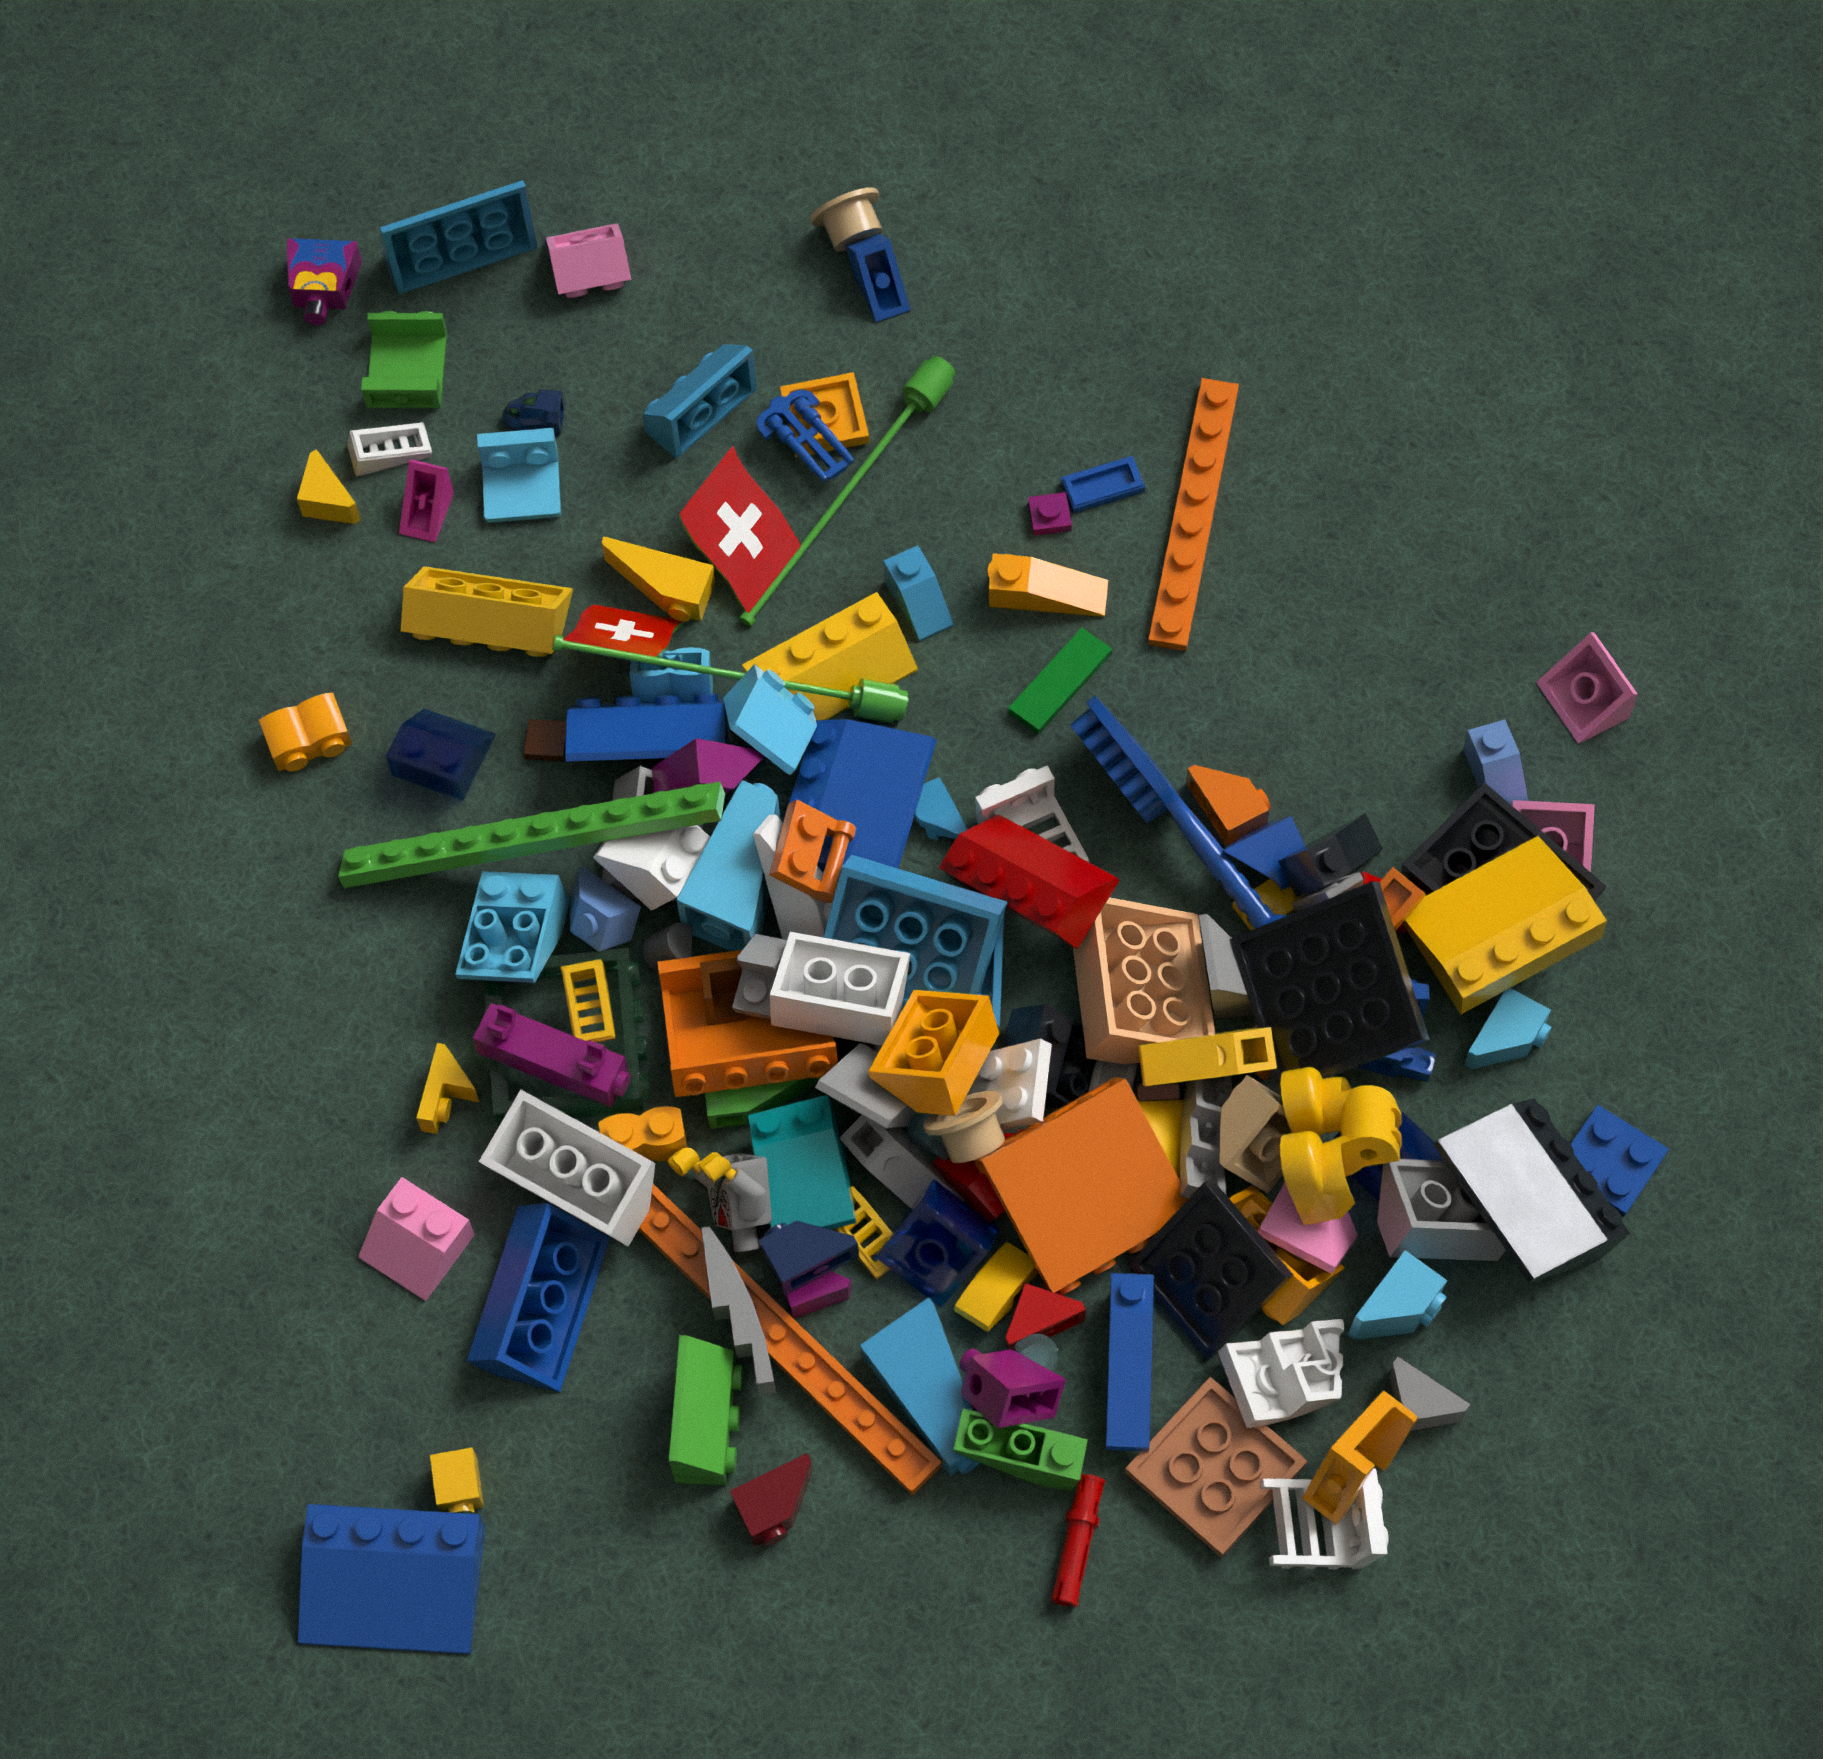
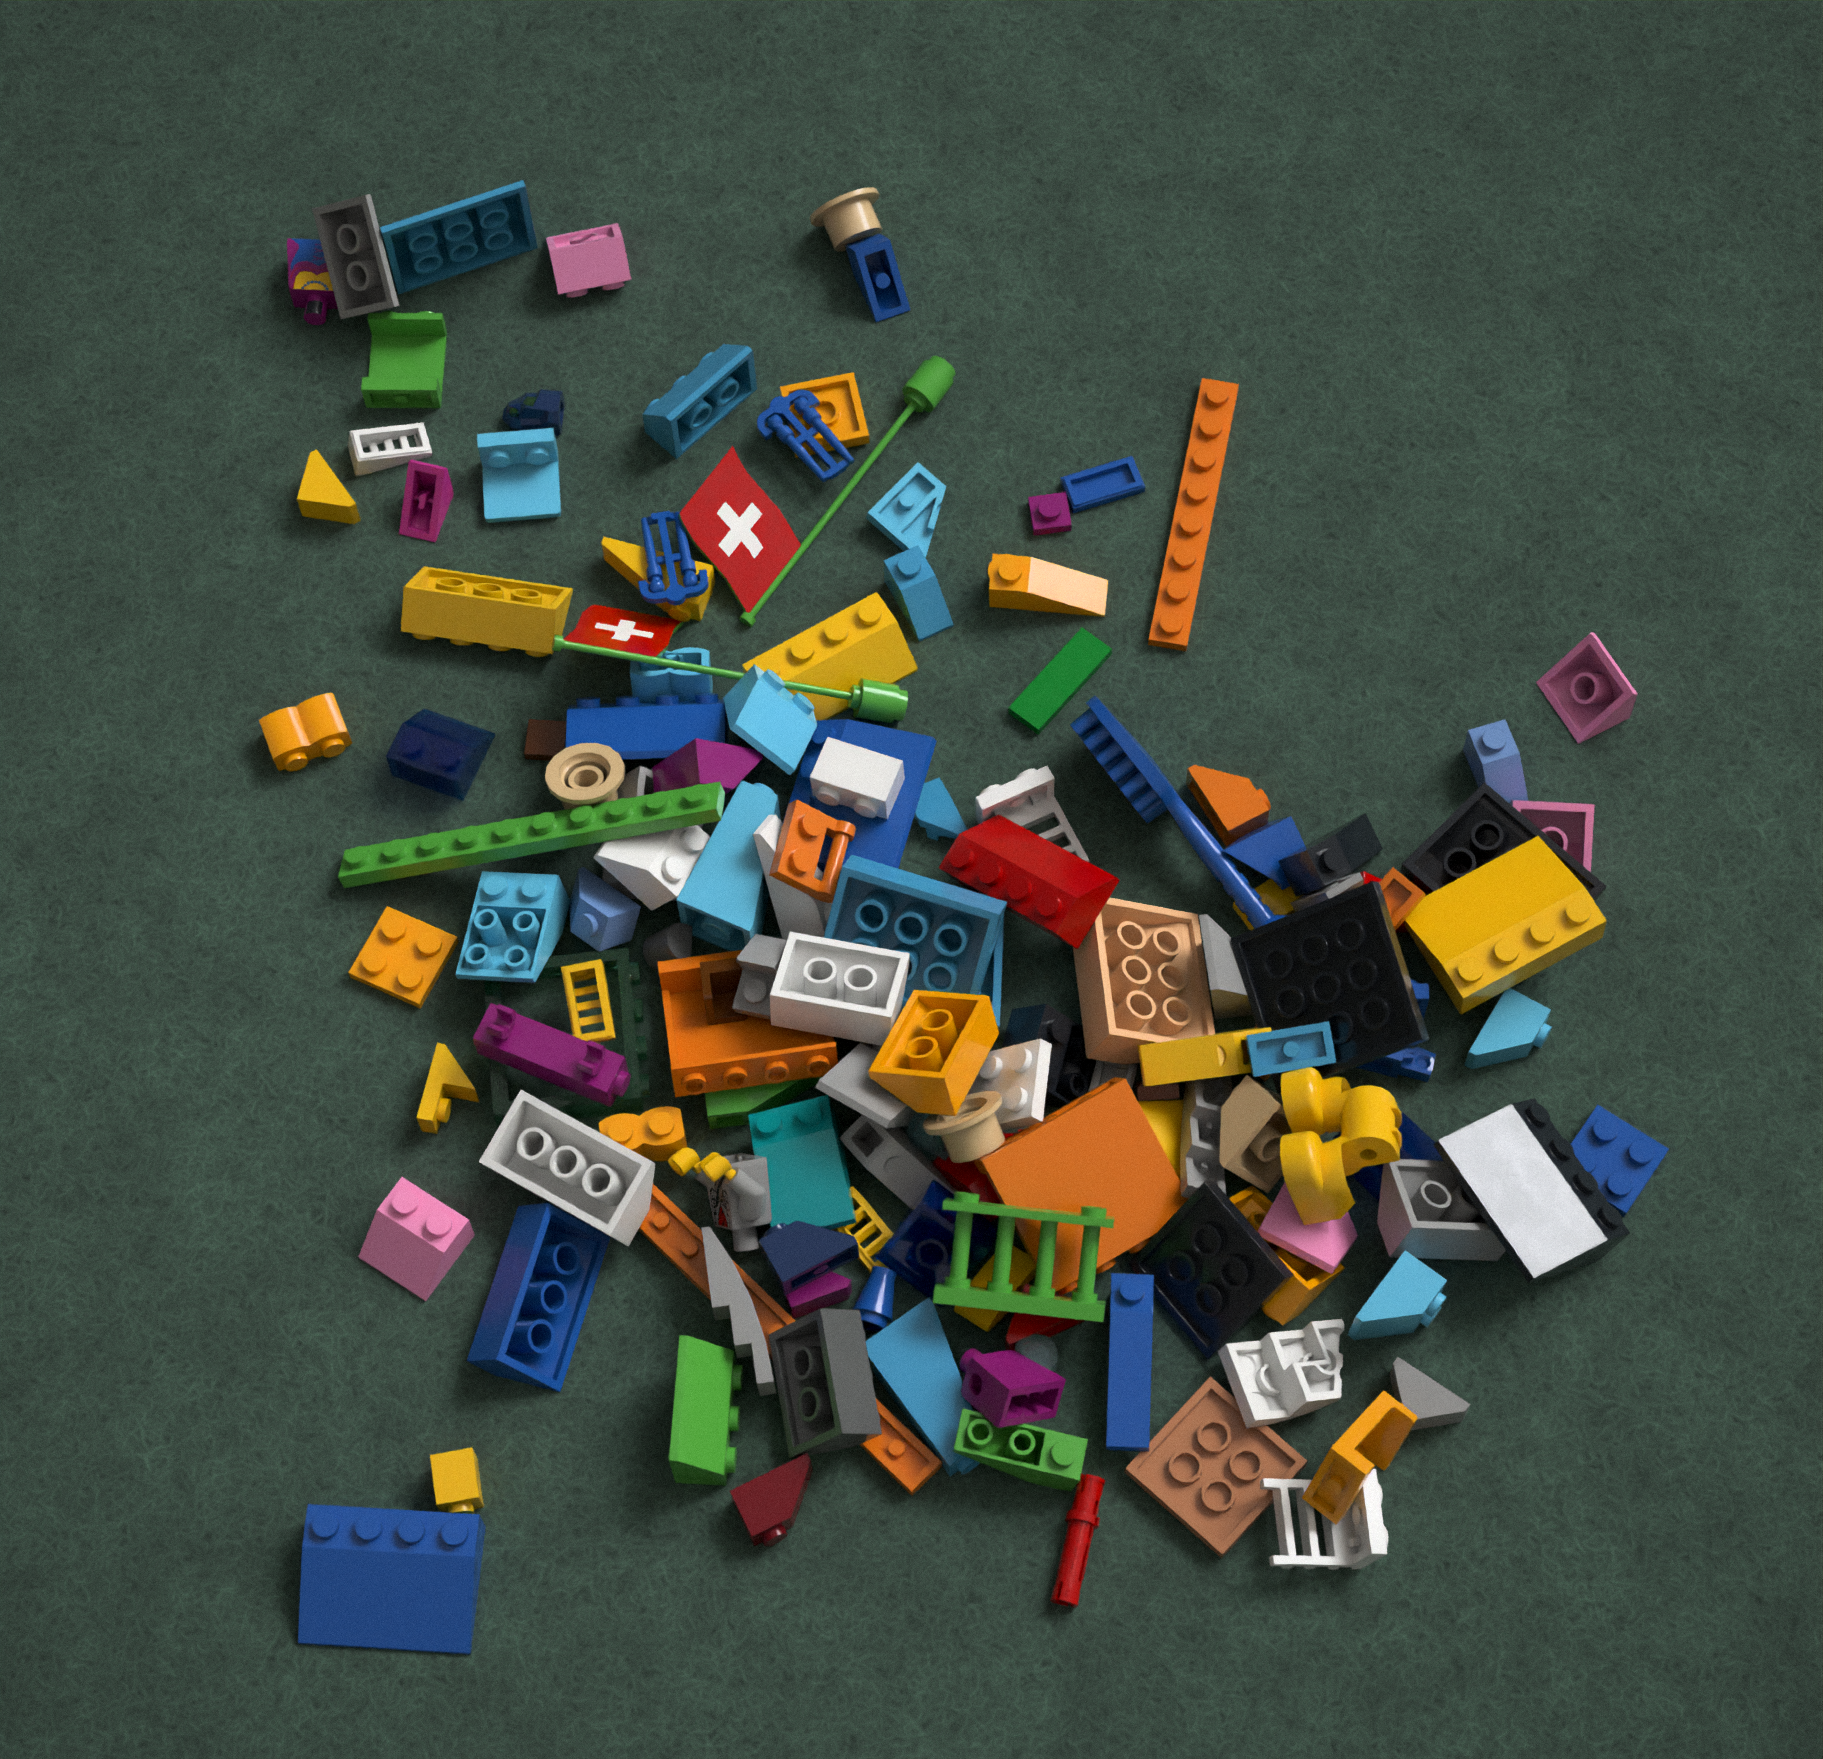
none -> light grey slope [312,194,399,319]
none -> light orange plate [348,906,459,1009]
none -> tan piece [545,743,625,810]
none -> blue piece [638,510,709,605]
none -> dark grey slope [769,1308,882,1458]
none -> white brick [810,737,905,820]
none -> blue cone [852,1266,897,1332]
none -> medium azure wing [866,462,946,558]
none -> bright green fence [933,1192,1115,1322]
none -> dark azure plate [1245,1021,1336,1077]

